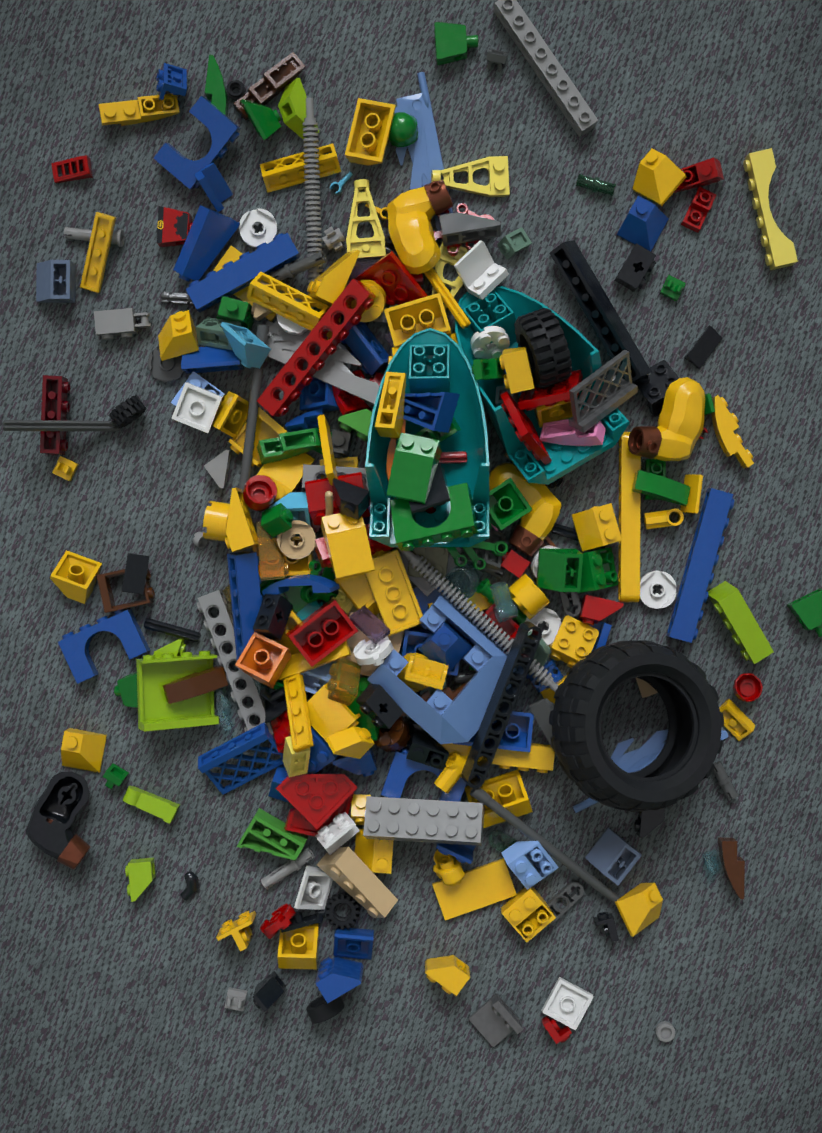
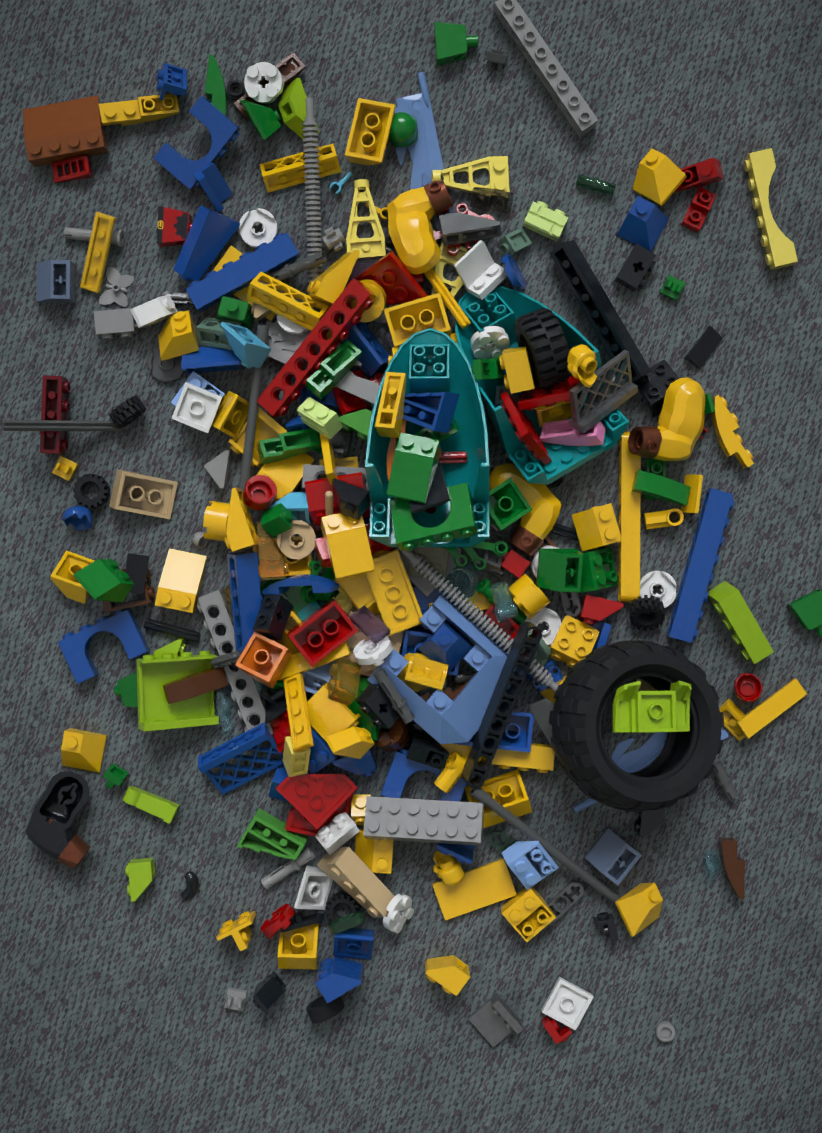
none -> dark orange slope [23,95,109,167]
none -> blue hair [62,506,93,530]
none -> black tyre [73,474,110,508]
none -> green slope [73,559,134,602]
none -> light grey piece [99,267,134,307]
none -> tan slope [109,469,178,519]
none -> white slope [130,295,178,328]
none -> slope [155,549,207,613]
none -> dark grey axle [211,651,240,669]
none -> white plate [244,62,284,104]
none -> yellowish green brick [297,397,343,439]
none -> green slope [306,340,362,400]
none -> clear green beam [328,911,365,934]
none -> dark grey pin [373,668,415,724]
none -> white plate [383,893,414,934]
none -> clear smoke slope [470,187,514,214]
none -> blue tile [501,254,526,291]
none -> yellowish green brick [523,201,568,242]
none -> yellow head [567,344,598,388]
none -> lime piece [613,681,691,733]
none -> black tyre [629,595,665,631]
none -> yellow tile [736,678,807,739]

